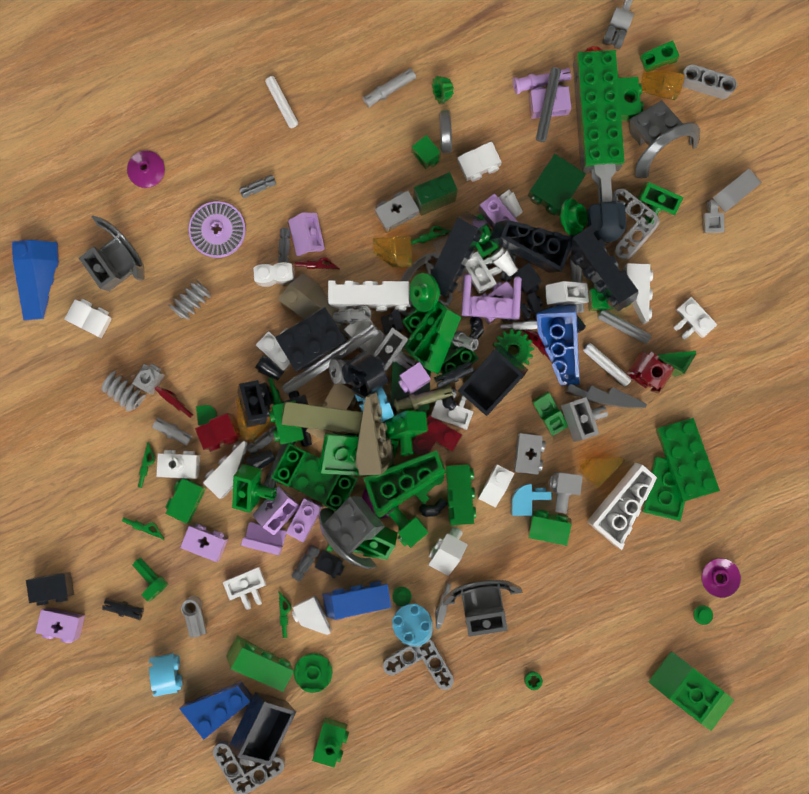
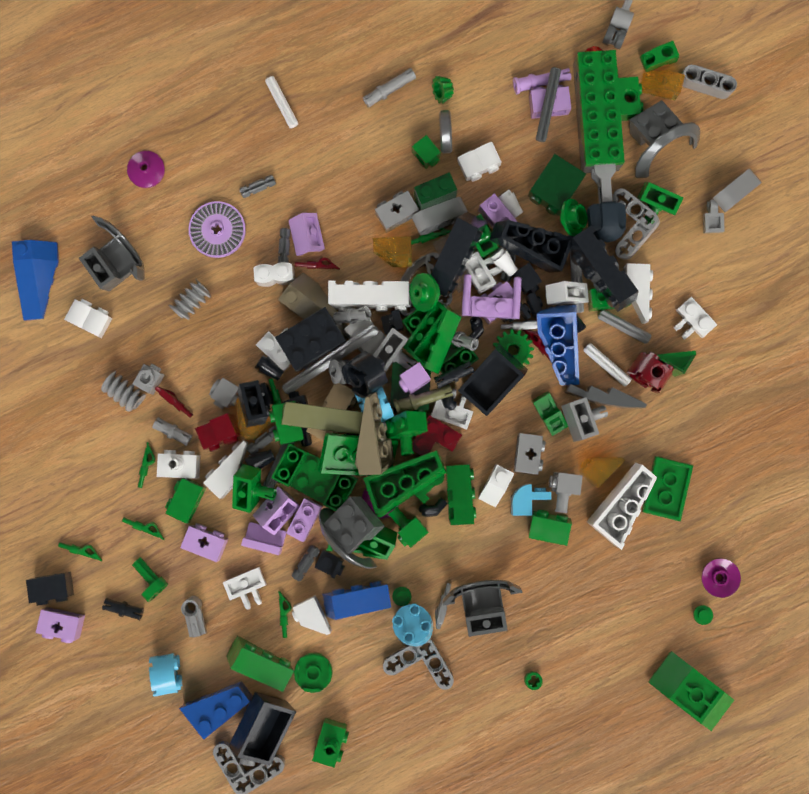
green tile [196,405,217,425] -> none
white brick [428,527,468,576] -> none
green plate [656,418,720,502] -> none
none -> green hand [58,542,102,562]
none -> light grey brick [209,378,239,409]
none -> light grey beam [412,197,468,235]

